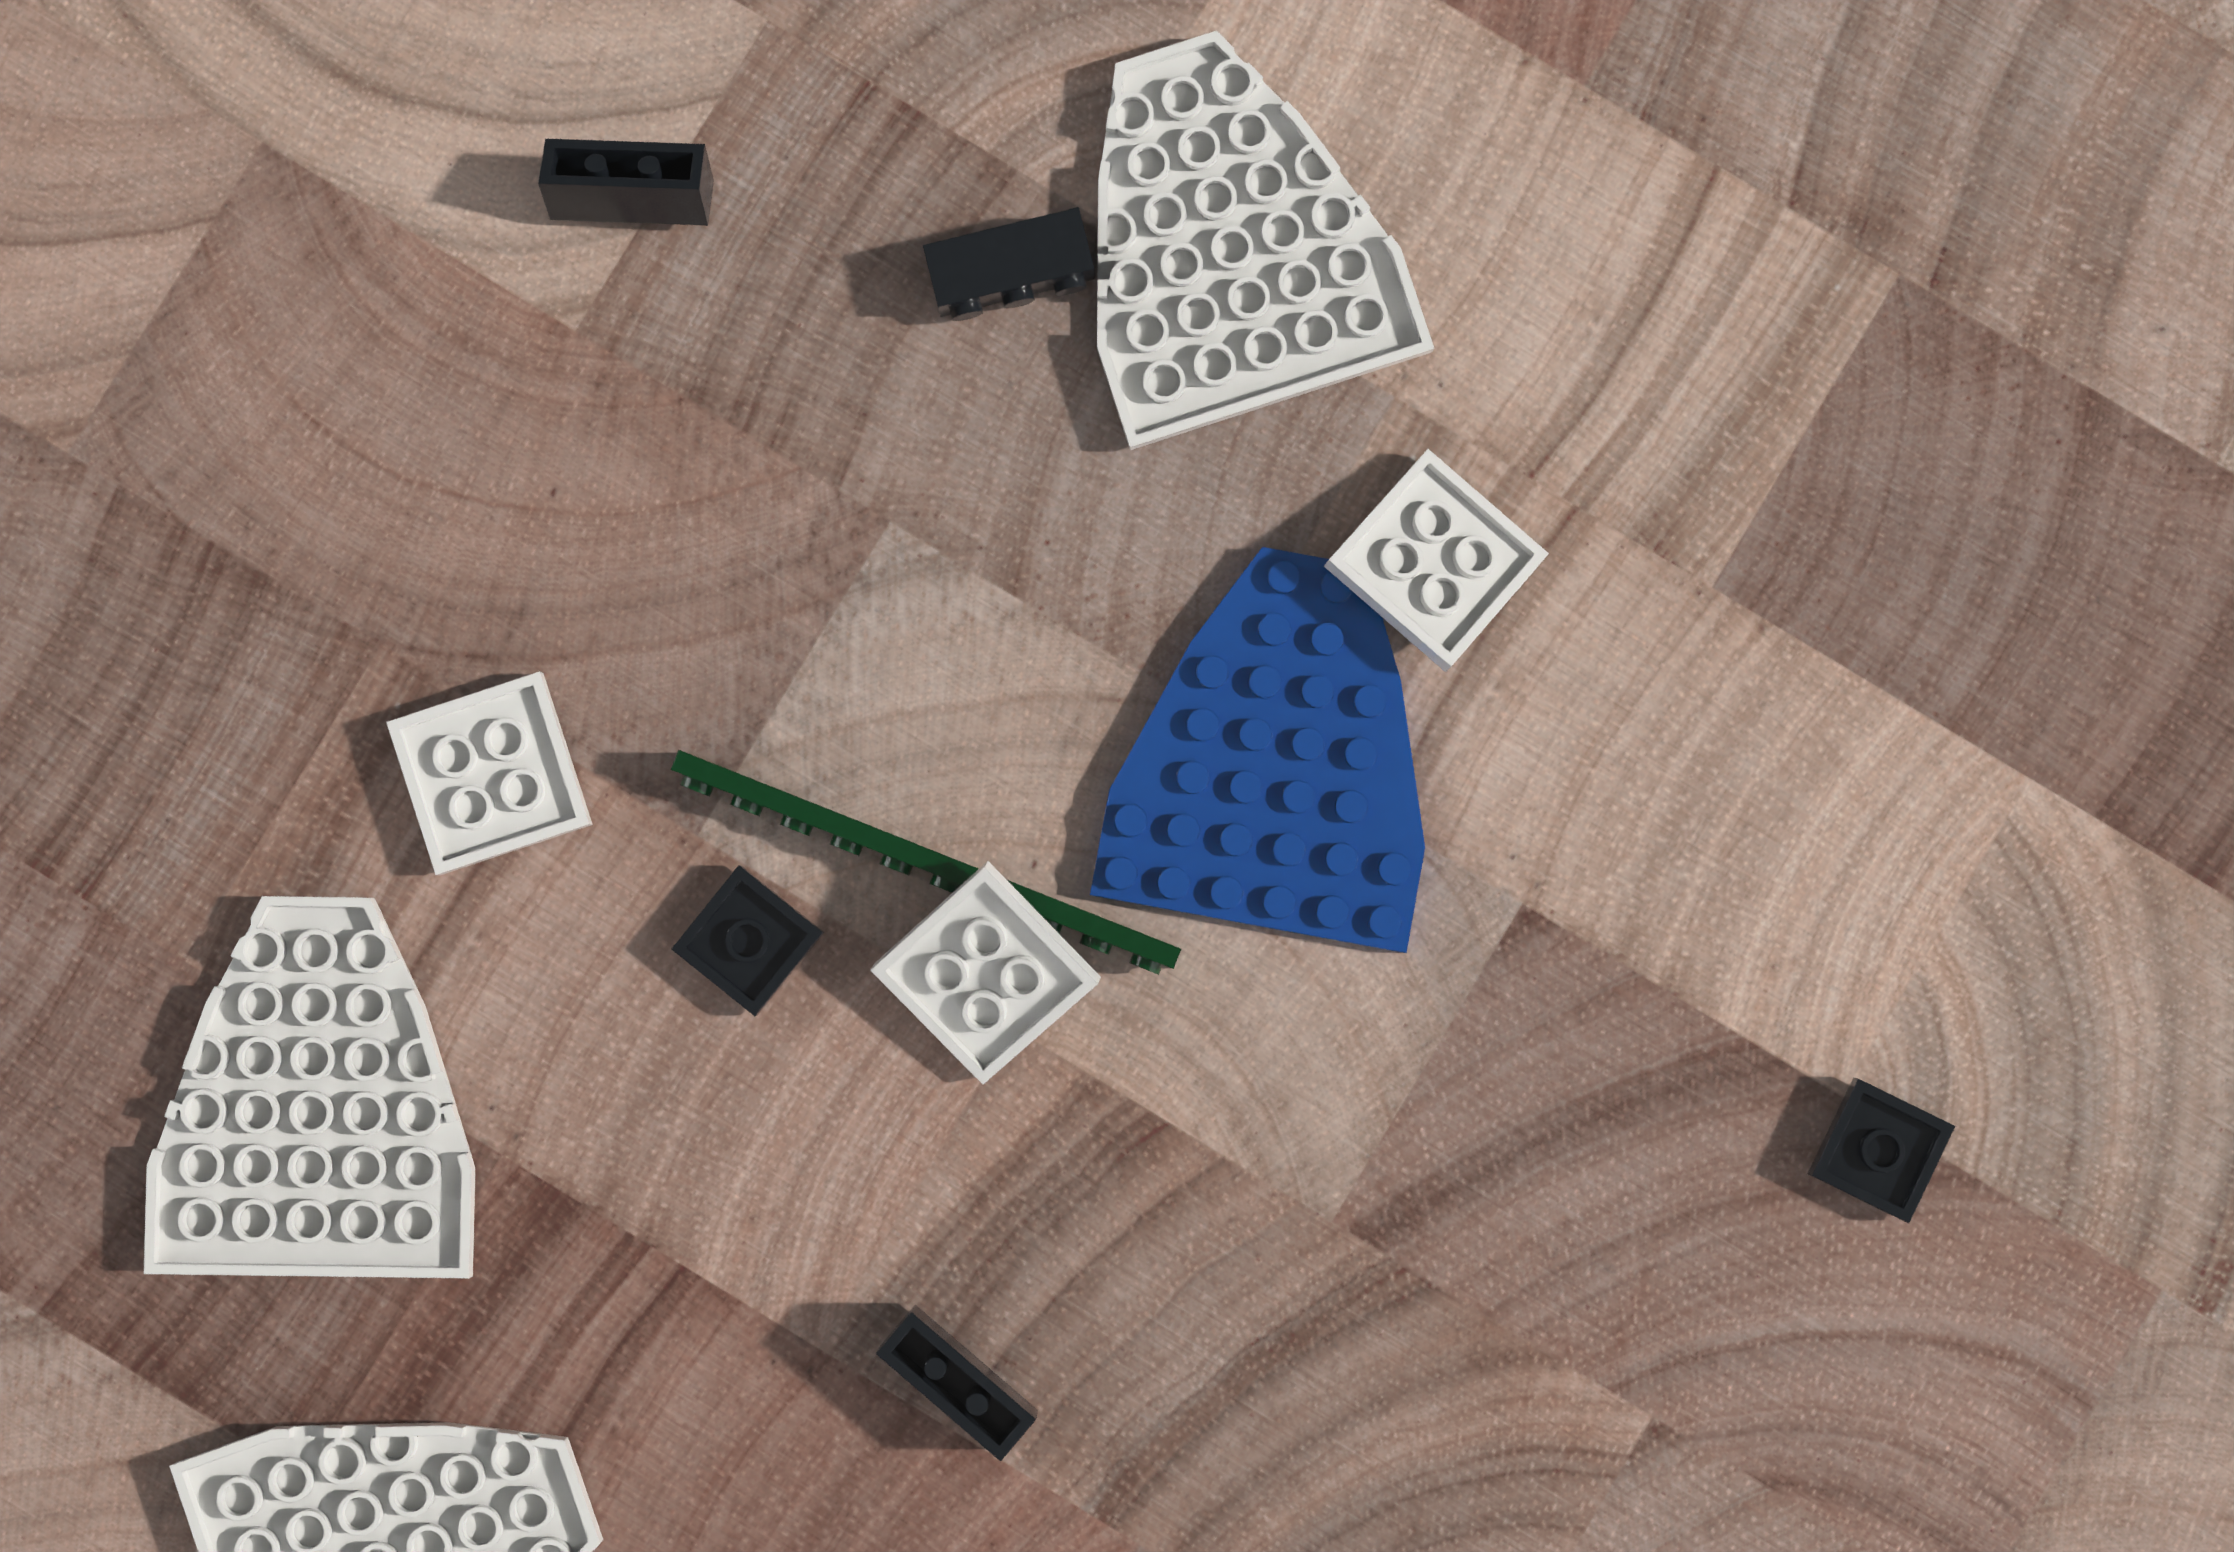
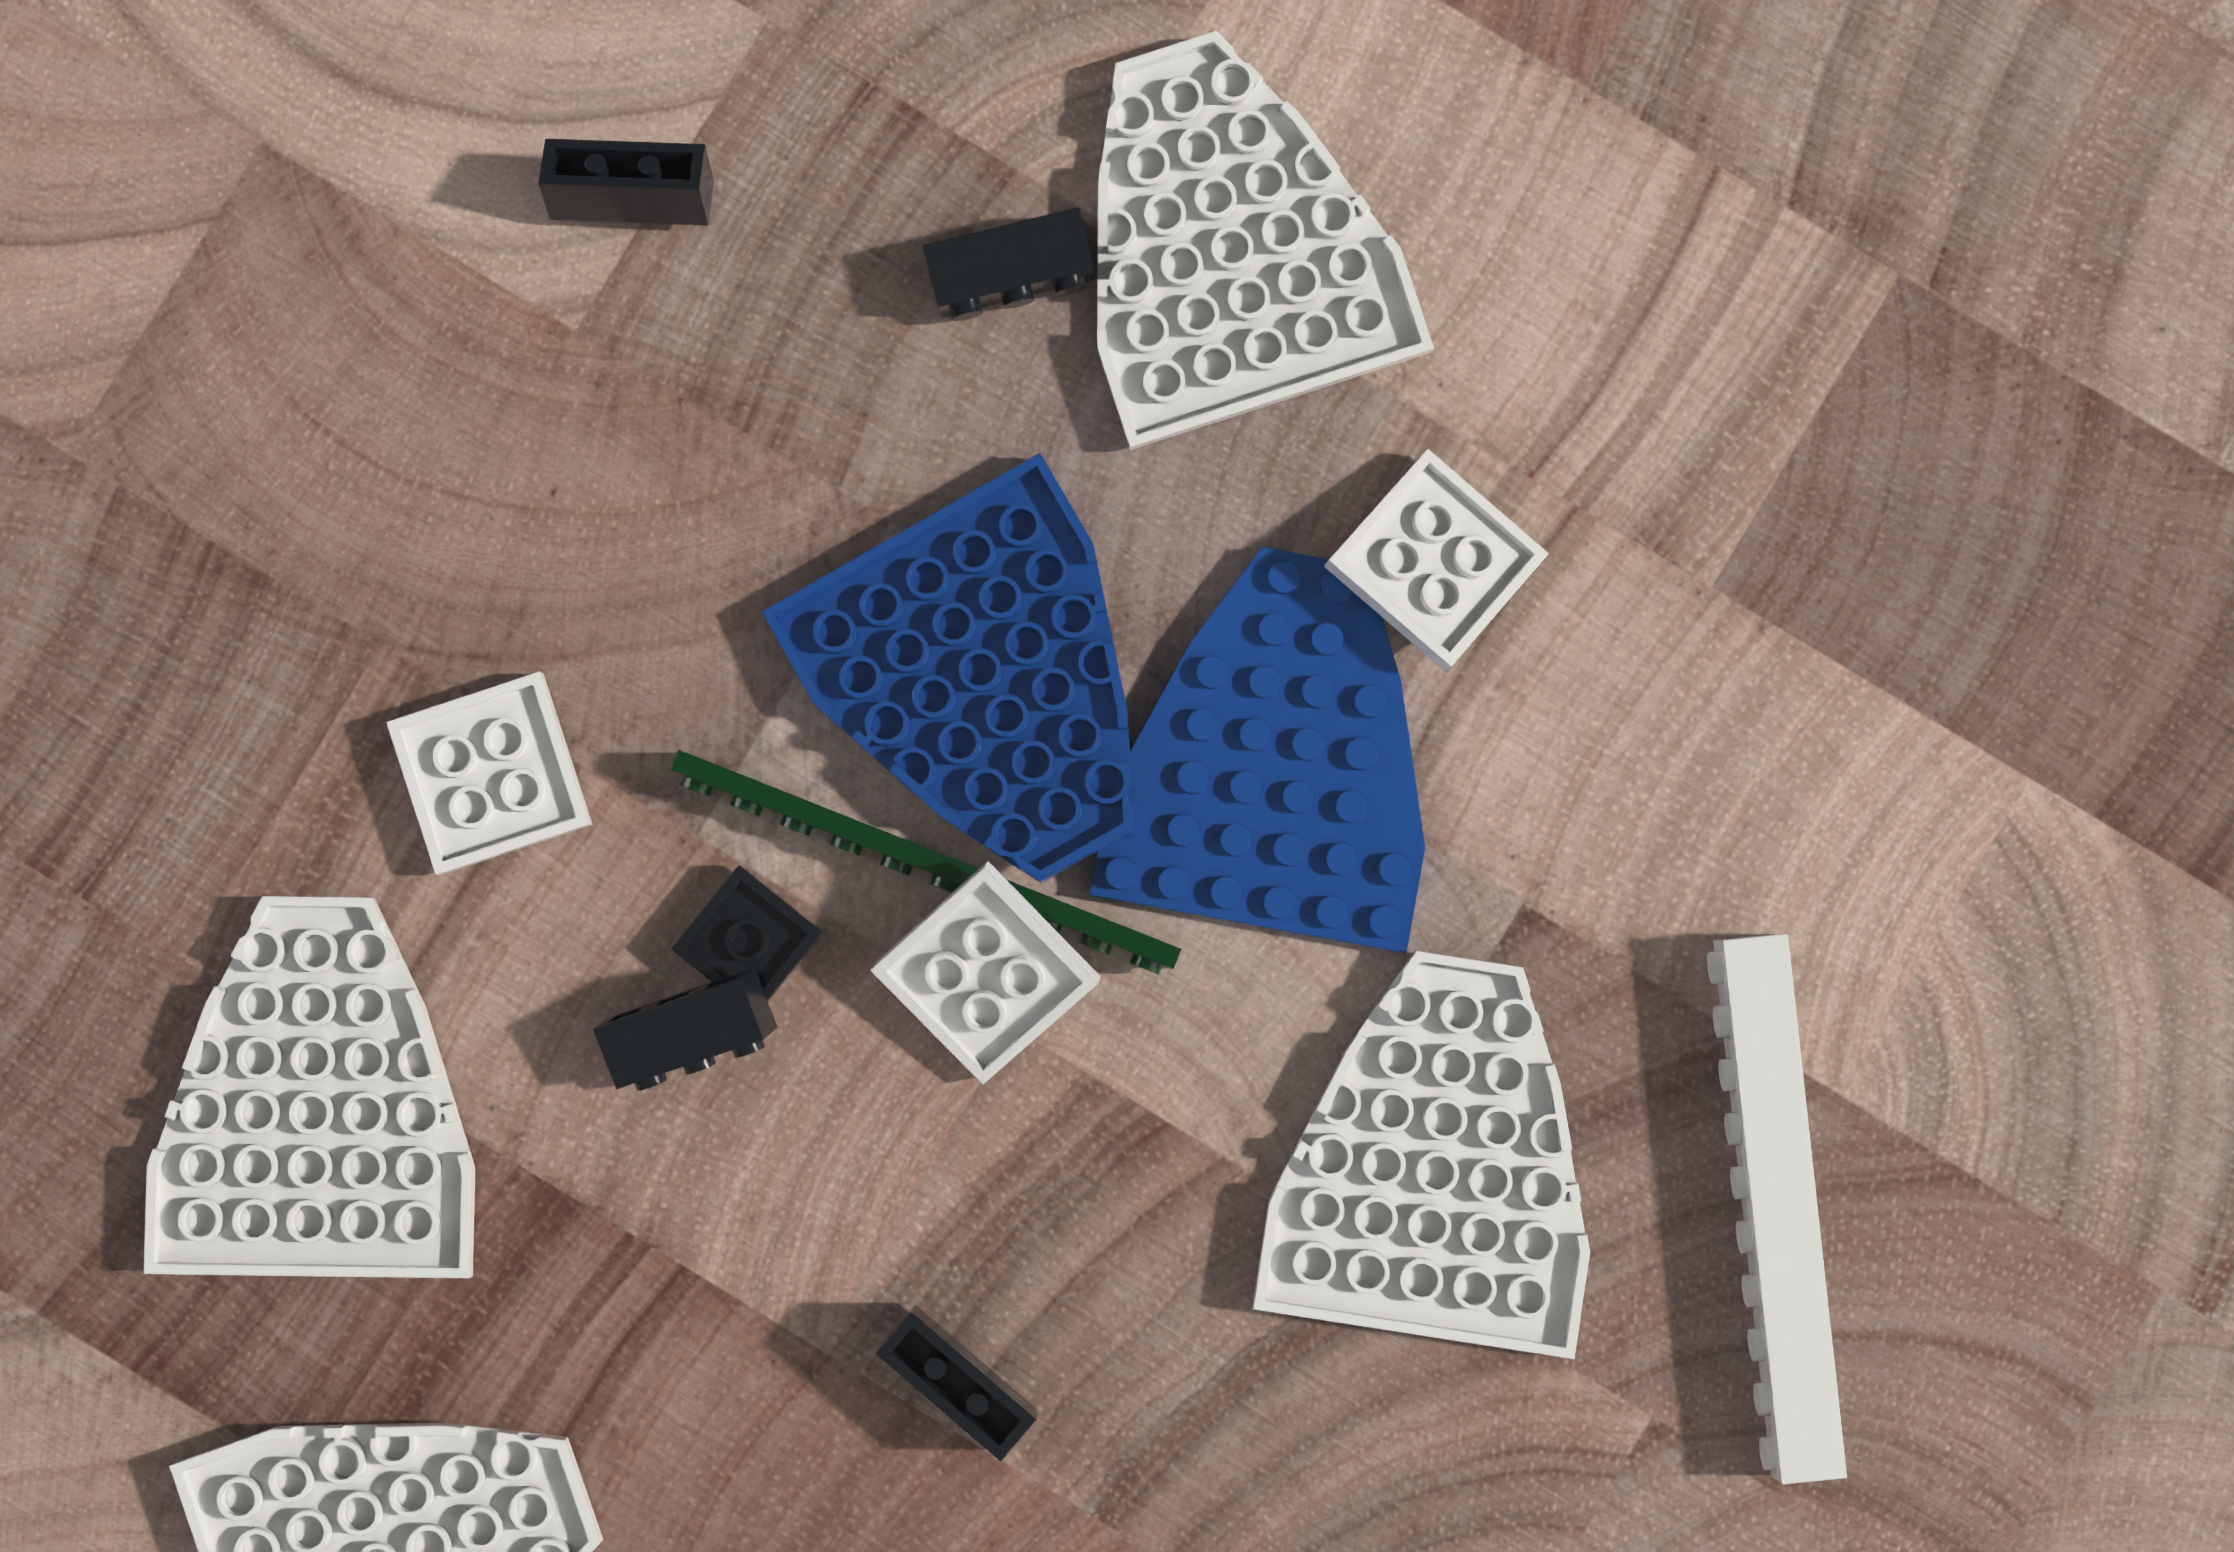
black plate [1807,1077,1955,1223] -> none
none -> black brick [593,967,777,1091]
none -> blue wing [762,453,1134,884]
none -> white wing [1252,951,1590,1359]
none -> white brick [1707,934,1847,1485]

